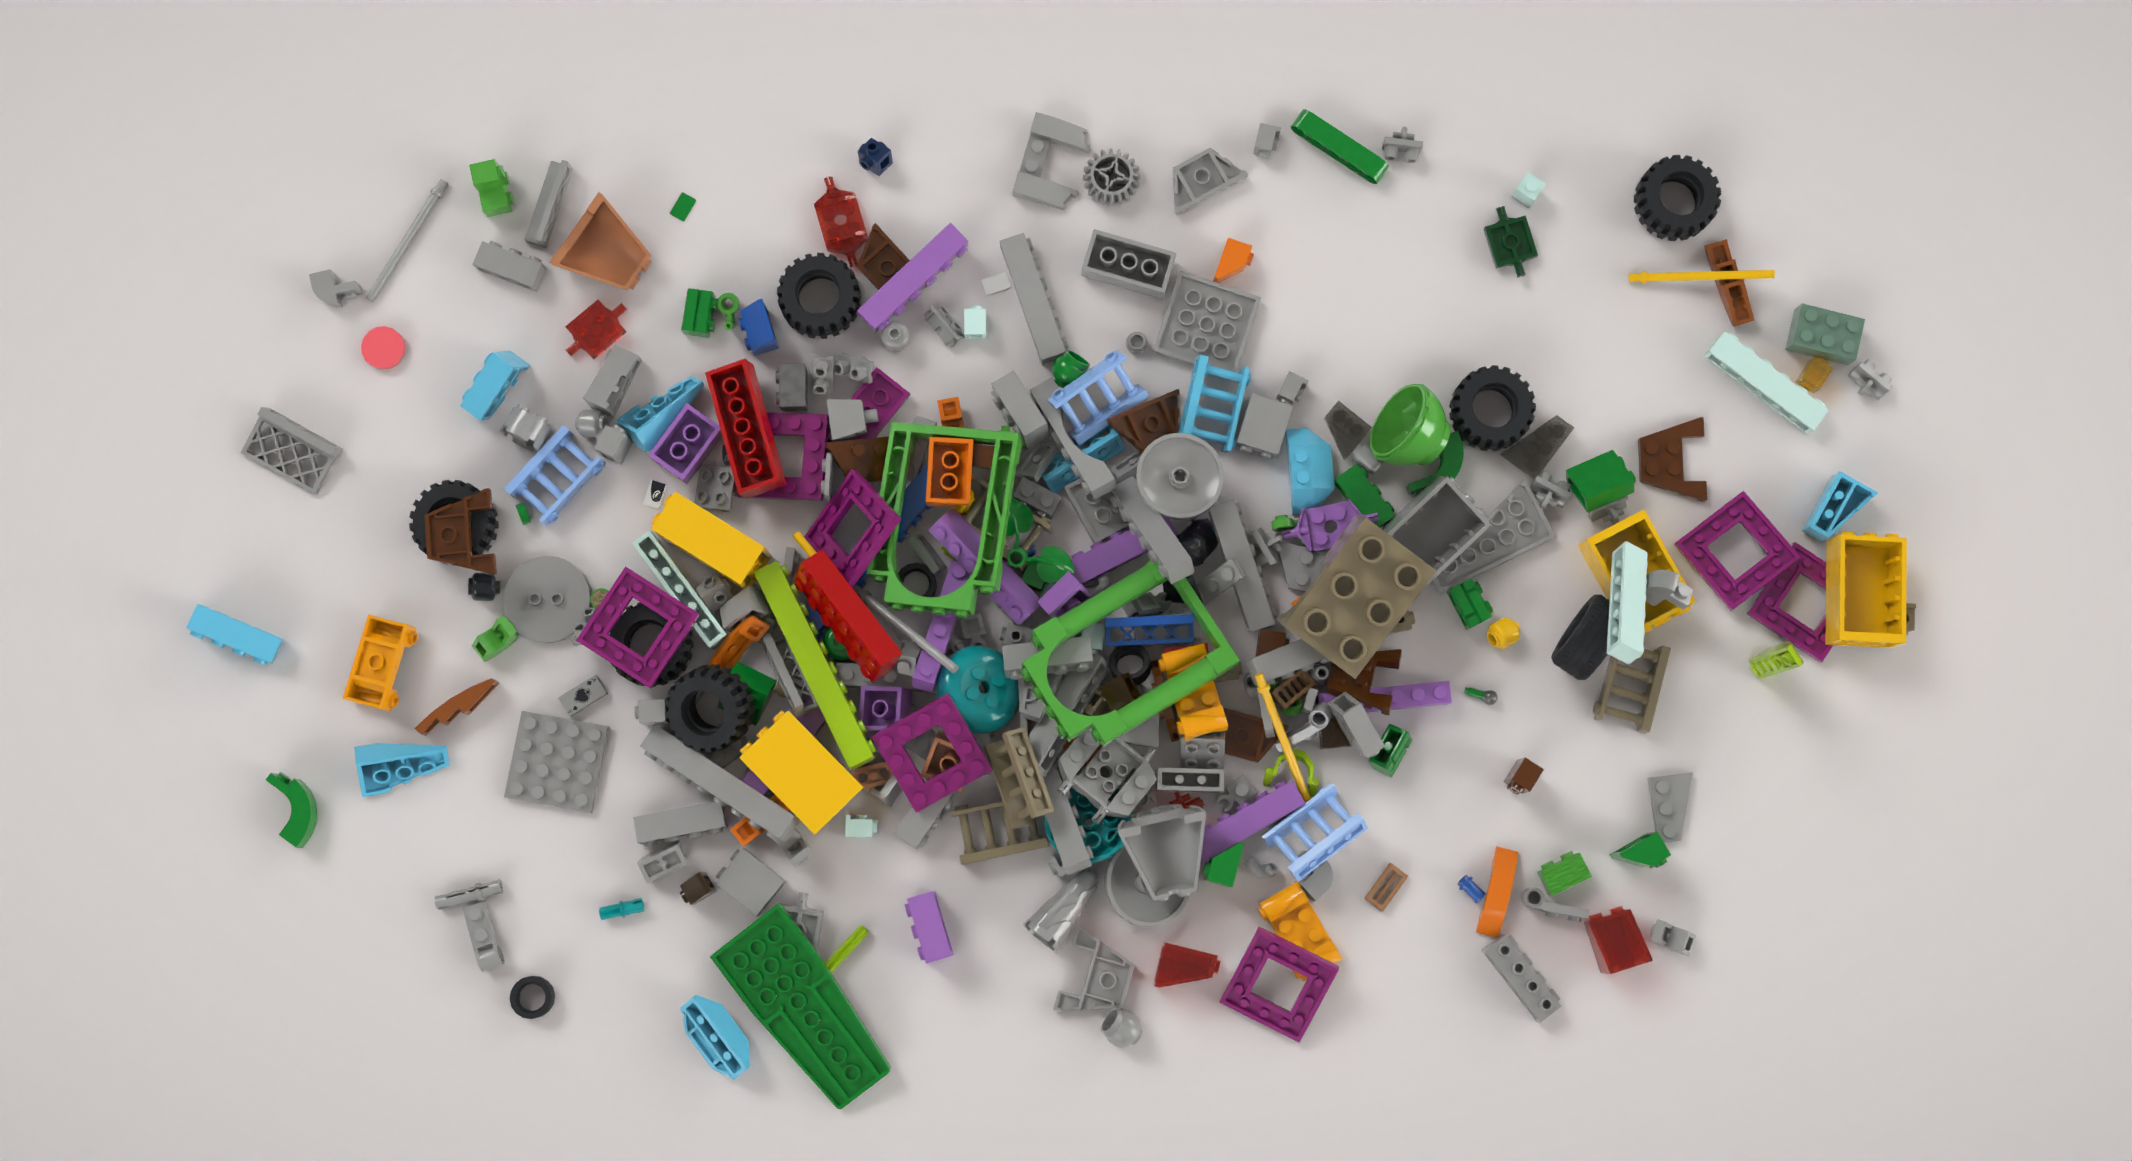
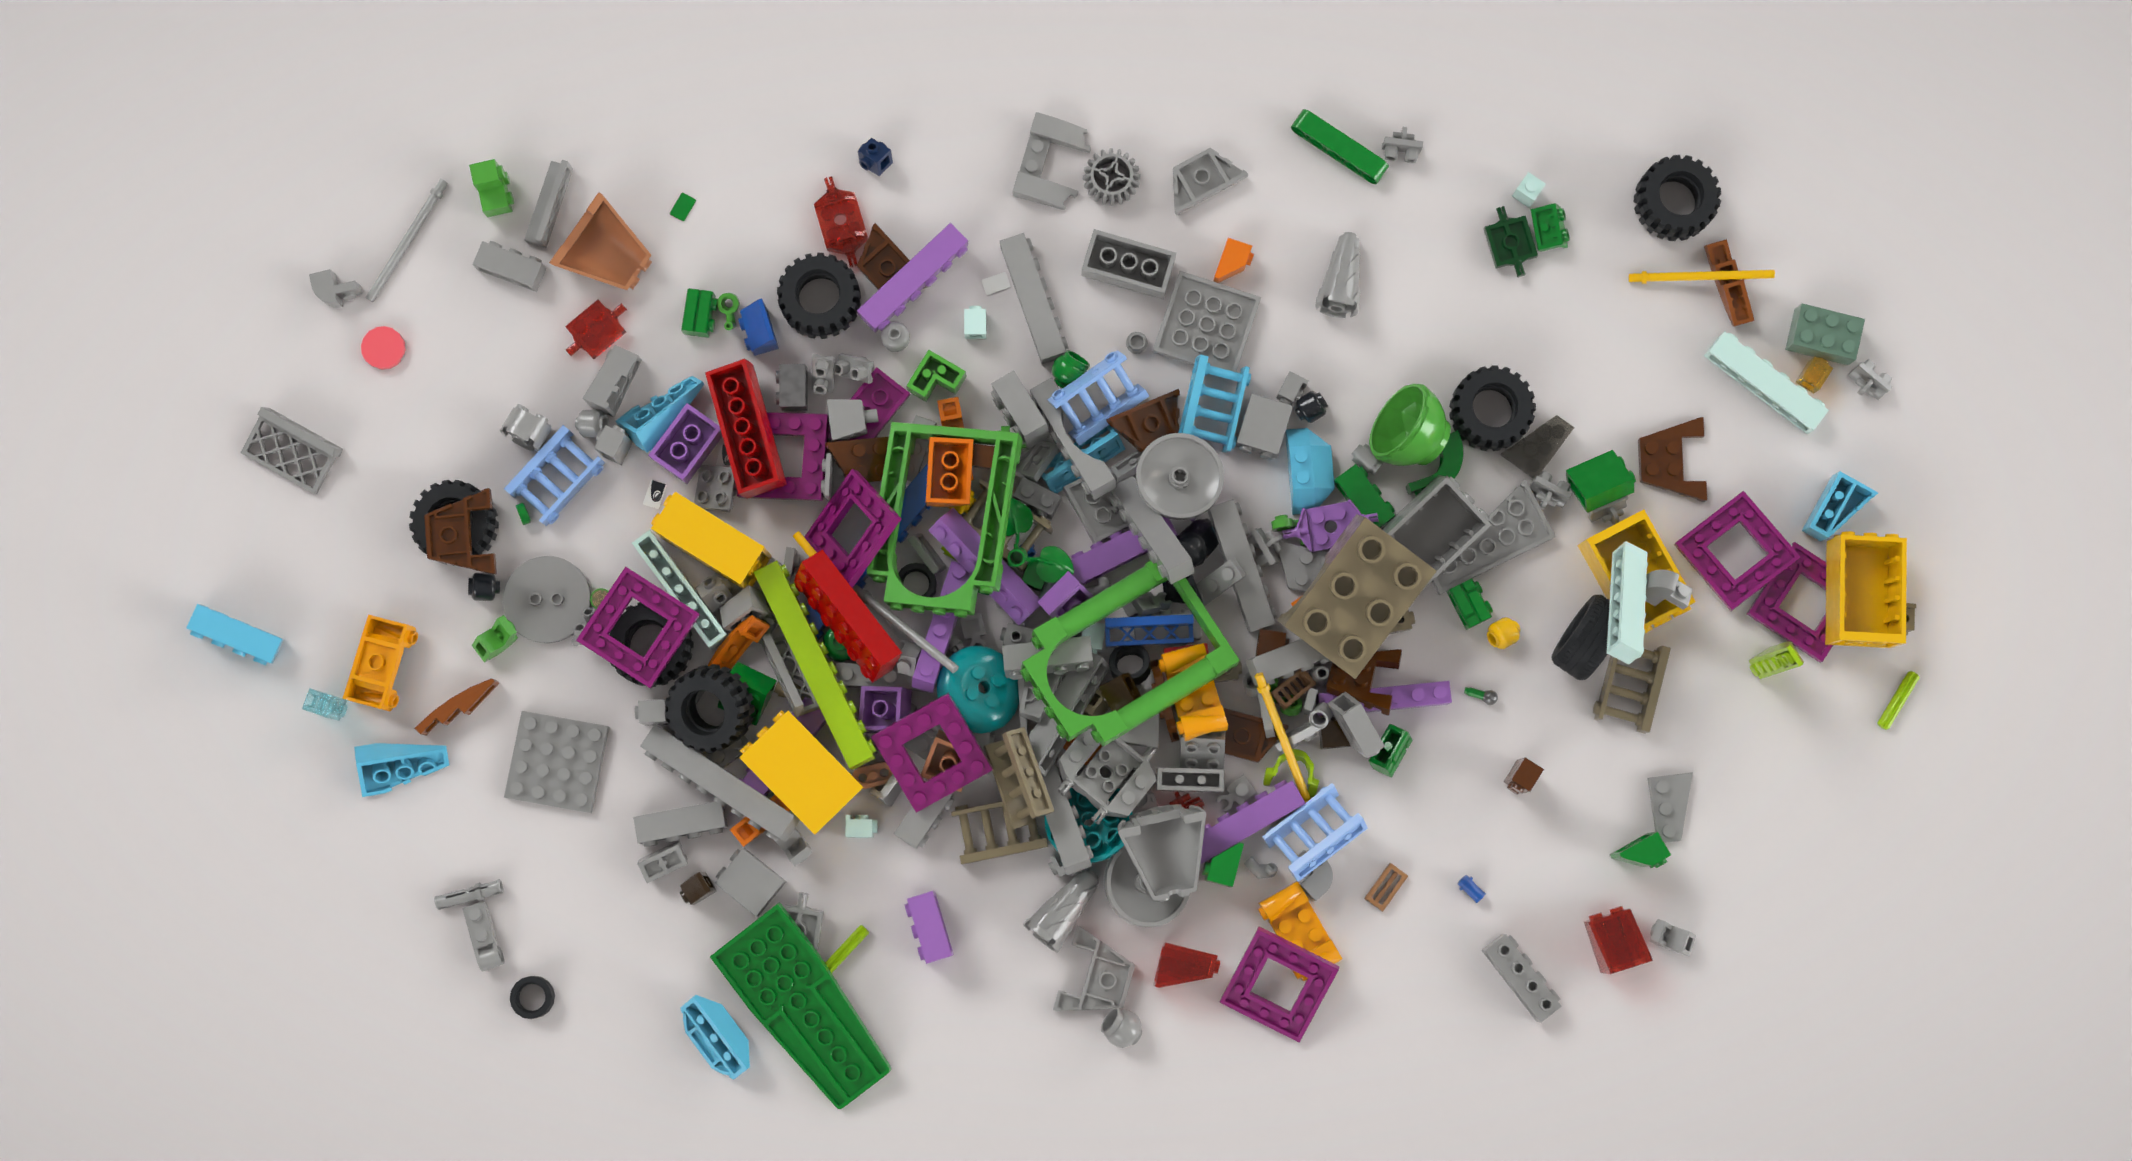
green arch [266,772,317,848] -> none
medium azure wedge [460,351,531,421] -> none
light grey tile [558,675,608,717] -> none
teal axle [599,898,645,920] -> none
light grey hinge [924,305,965,347] -> none
light grey brick [1253,123,1281,159] -> none
clear smoke wing [1324,400,1372,460] -> none
orange slope [1476,846,1518,938] -> none
light grey plate [1521,888,1590,922] -> none
bright green brick [1537,851,1592,896] -> none
none -> clear light blue brick [302,688,347,721]
none -> bright green brick [906,350,967,402]
none -> black head [1295,391,1328,423]
none -> light grey cone [1315,232,1360,318]
none -> green bracket [1531,203,1570,252]
none -> lime axle [1877,671,1920,730]

